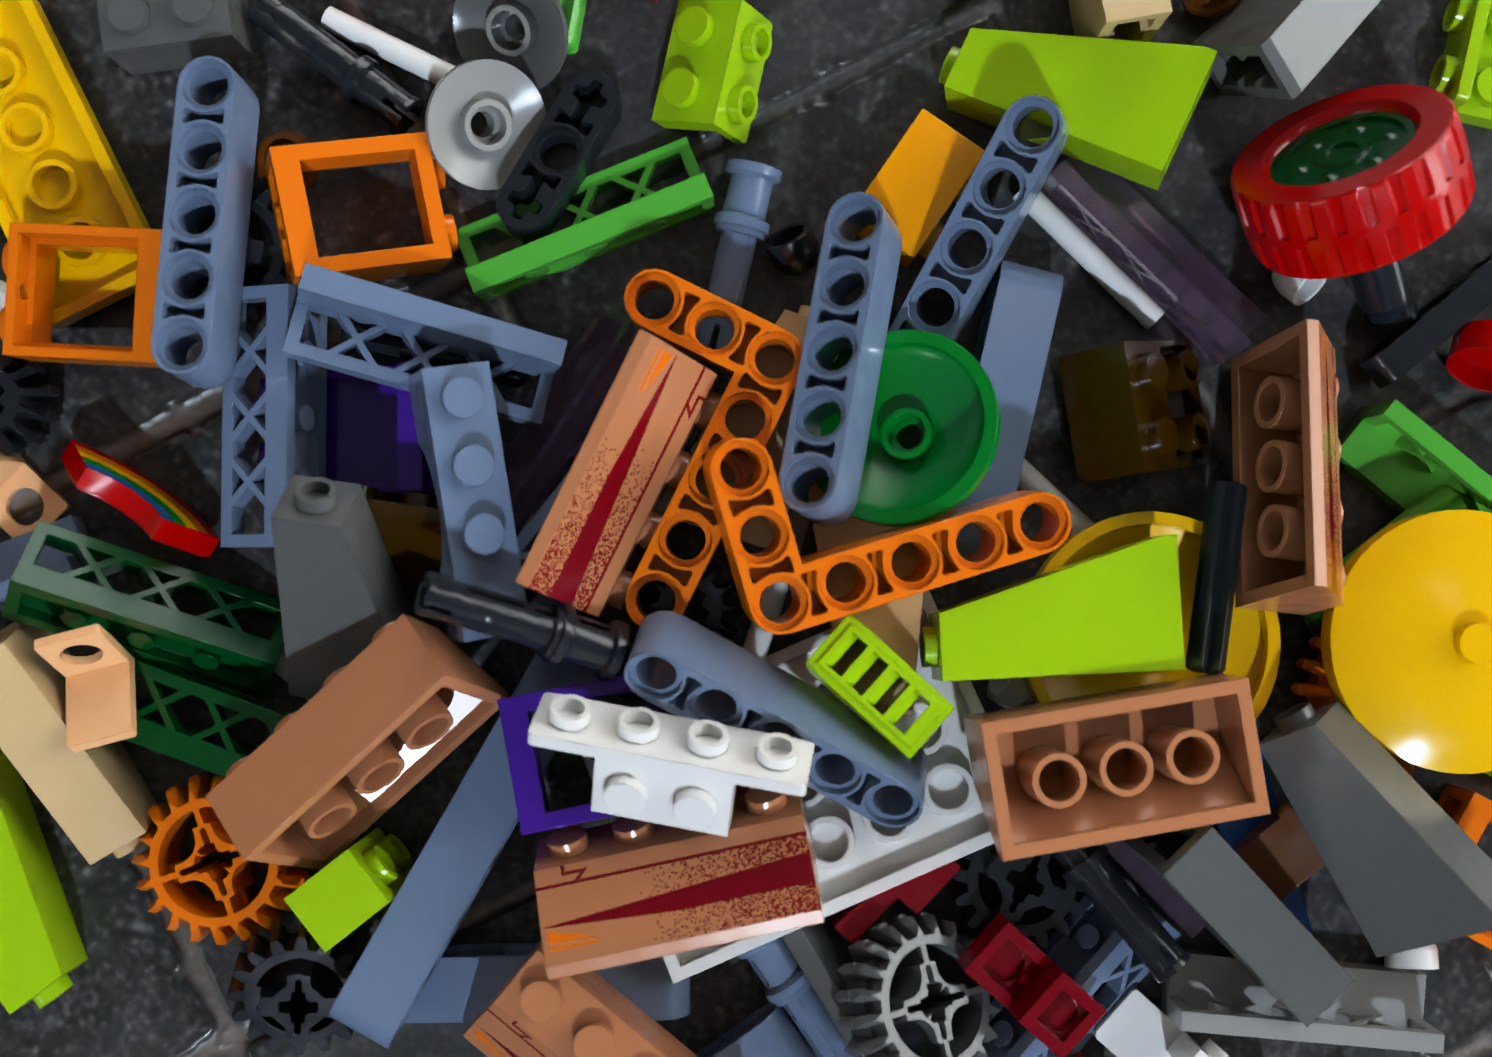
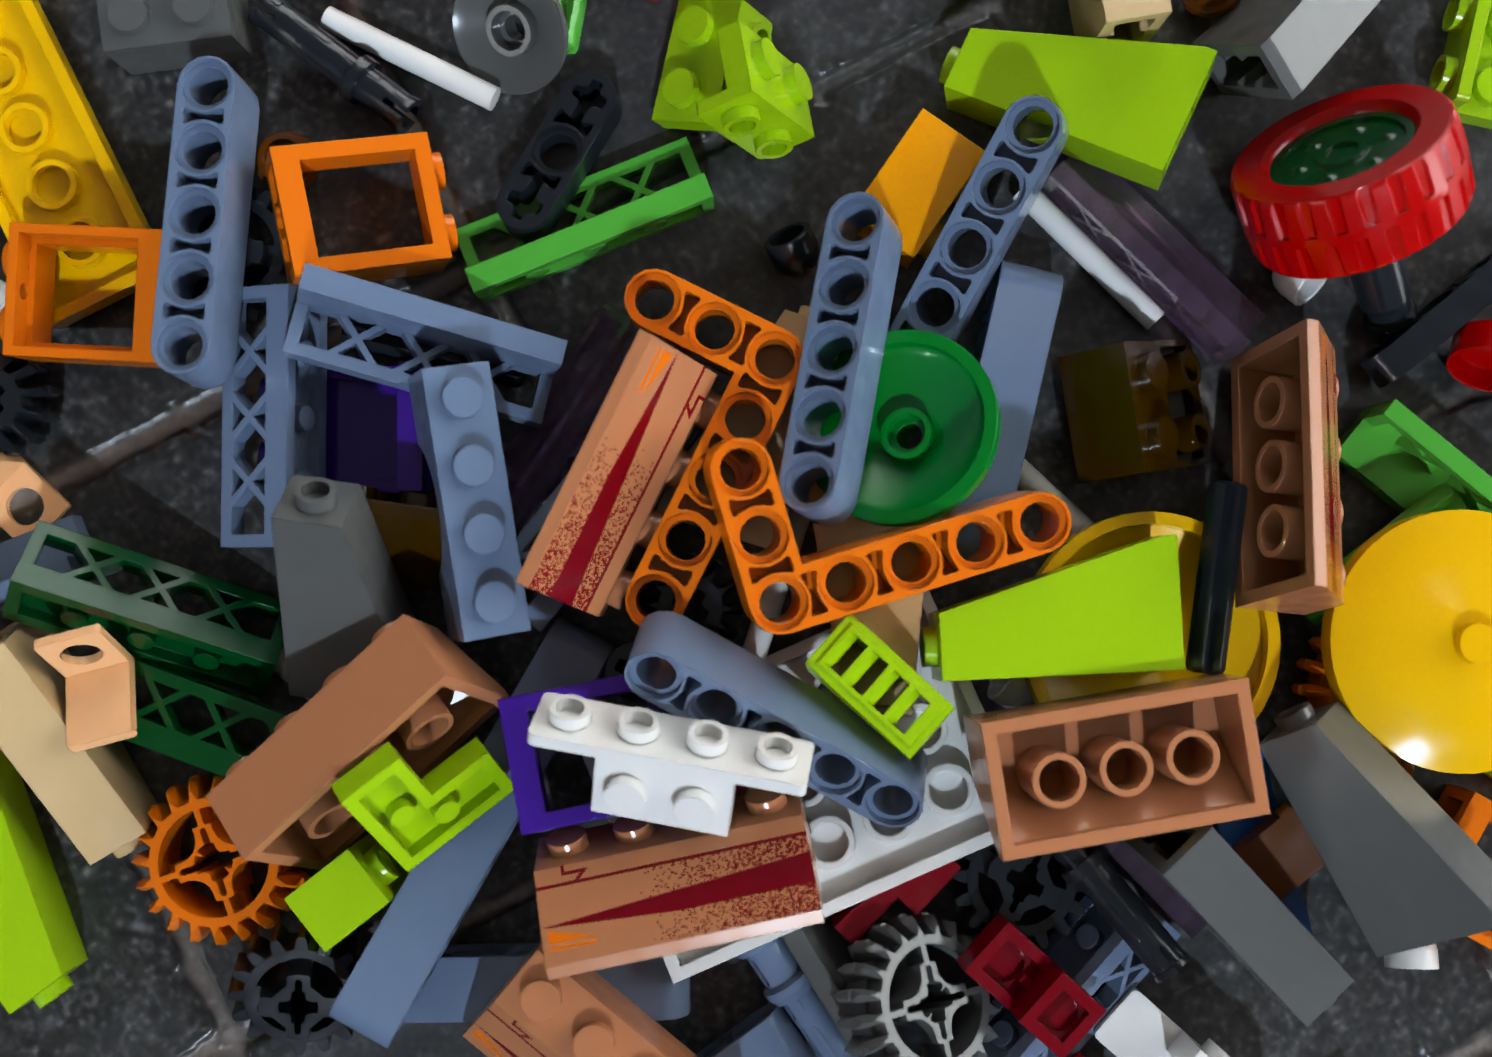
tile [61,439,220,558] -> none
black pin [414,570,629,681] -> none
light grey dish [425,59,547,190] -> none
sand blue pin [696,158,783,349] -> none
light grey fence [1160,947,1445,1054] -> none
none -> lime plate [330,736,514,872]
none -> lime bracket [696,19,815,159]

